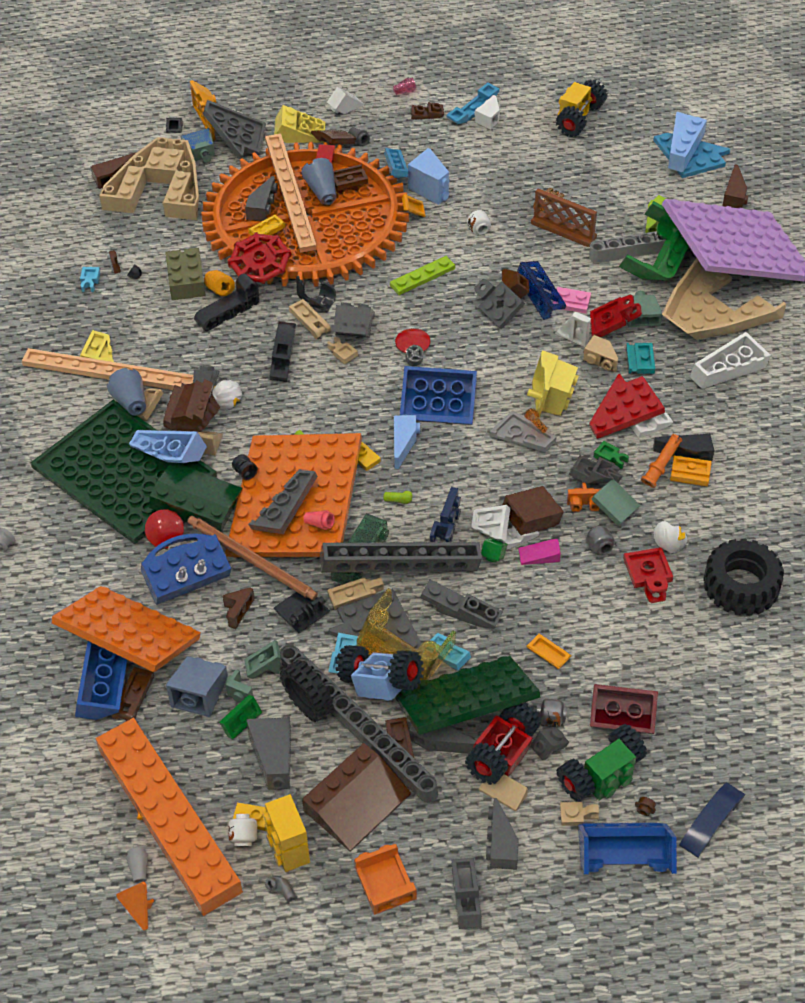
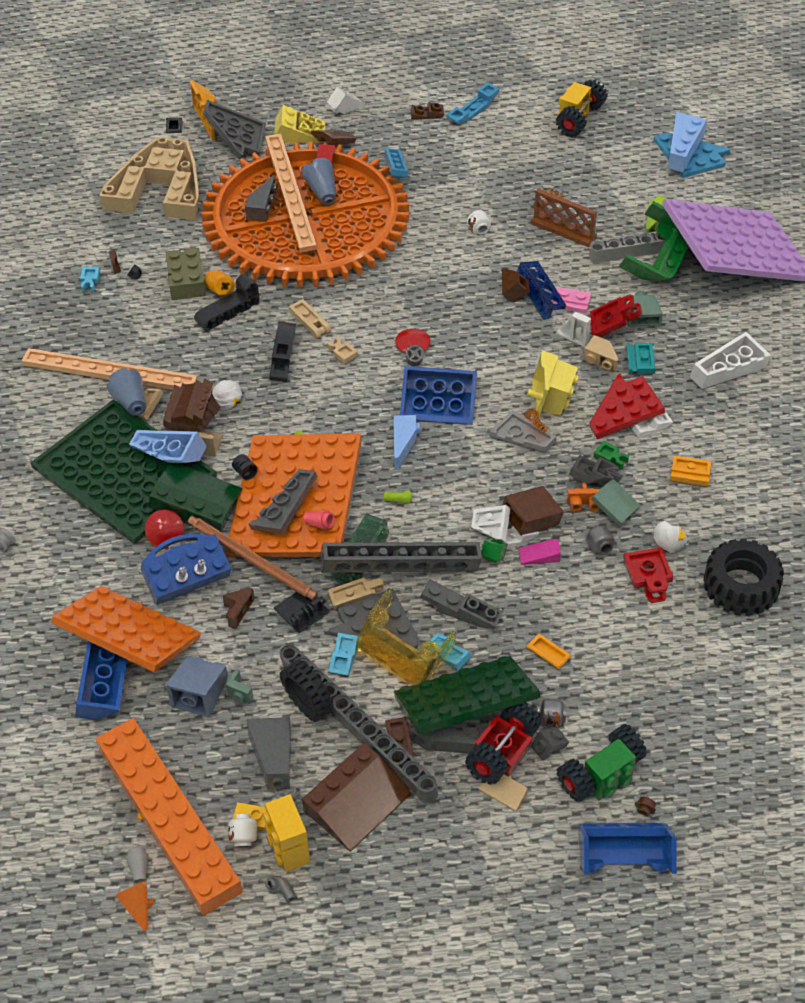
light yellow wing [80,330,114,362] -> none
reddish brown slope [90,152,136,189] -> none
reddish brown plate [112,667,154,721] -> none
sand green torso [180,128,215,163] -> none
dark grey slope [193,366,219,388] -> none
green plate [219,695,262,740] -> none
red plate [228,232,292,284] -> none
sand green slope [244,640,281,679] -> none
yellow plate [248,215,285,236] -> none
black helmet [296,276,336,311] -> none
dark grey bracket [331,302,375,338] -> none
reddish brown plate [334,165,368,191] -> none
brick [335,645,424,701] -> none
dark grey cone [348,127,370,146] -> none
orange panel [354,844,417,915] -> none
yellow plate [358,442,381,471] -> none
lime plate [390,256,455,295] -> none
clear pink cone [393,77,416,95] -> none
light orange tile [402,194,426,217] -> none
light blue slope [408,148,449,205] -> none
dark blue plate [430,487,461,542] -> none
dark grey slope [451,858,482,929] -> none
dark grey plate [474,279,525,329] -> none
white slope [475,95,500,129] -> none
dark grey slope [486,798,519,870] -> none
tan plate [560,802,599,826] -> none
dark red slope [590,684,658,734] -> none
orange pin [641,434,683,488] -> none
black slope [653,433,715,461] -> none
tan piece [662,258,786,340] -> none
dark blue slope [679,782,745,858] -> none
reddish brown slope [722,164,749,208] -> none

